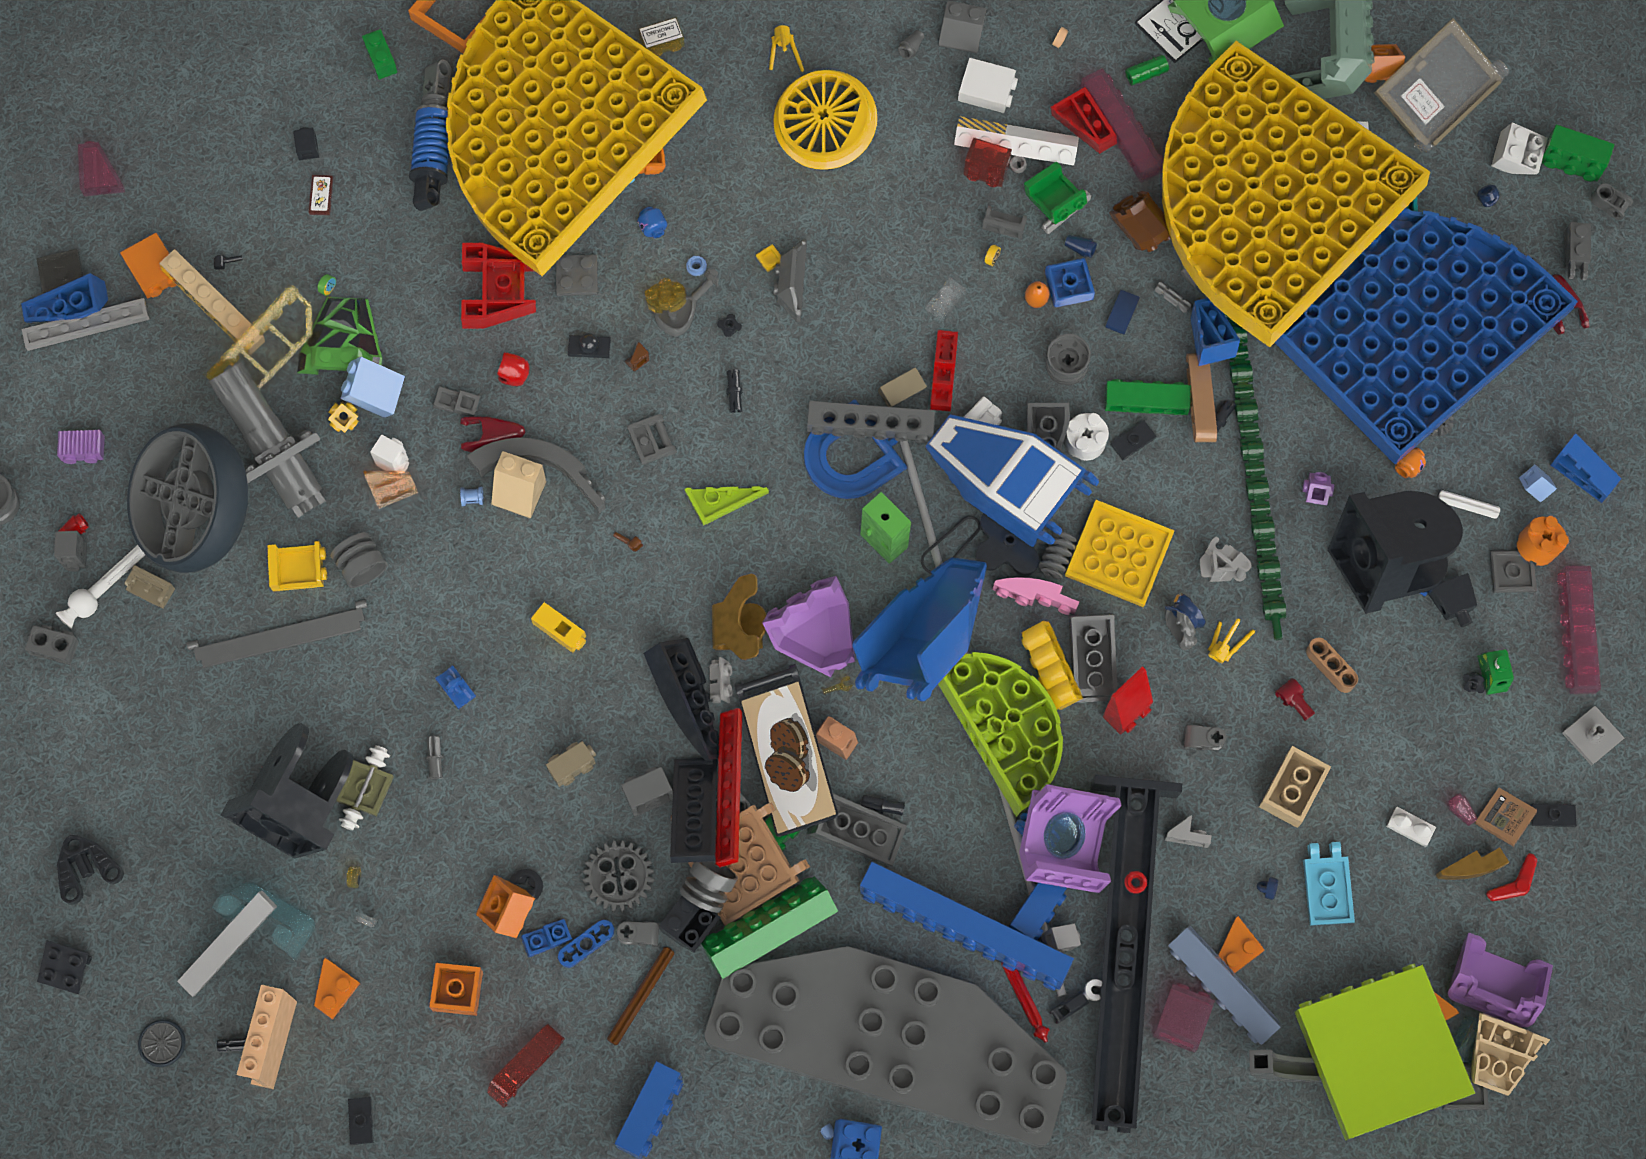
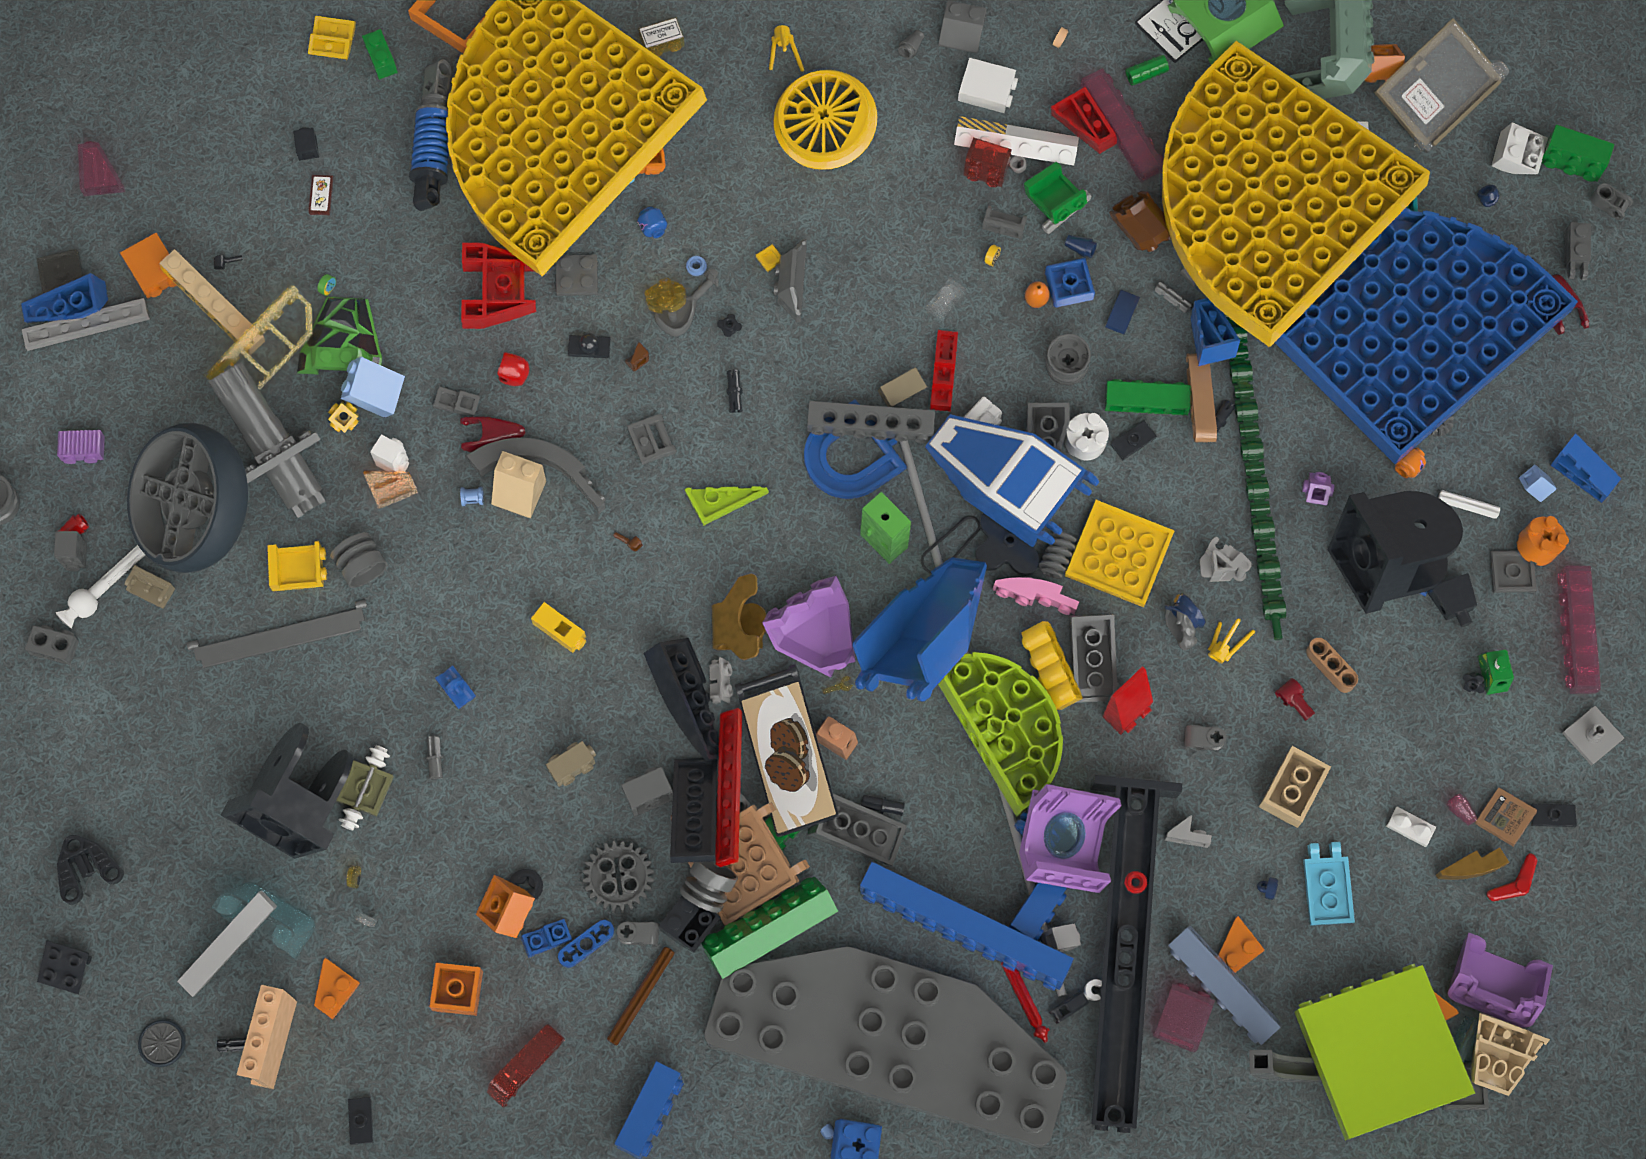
none -> yellow slope [308,16,356,60]

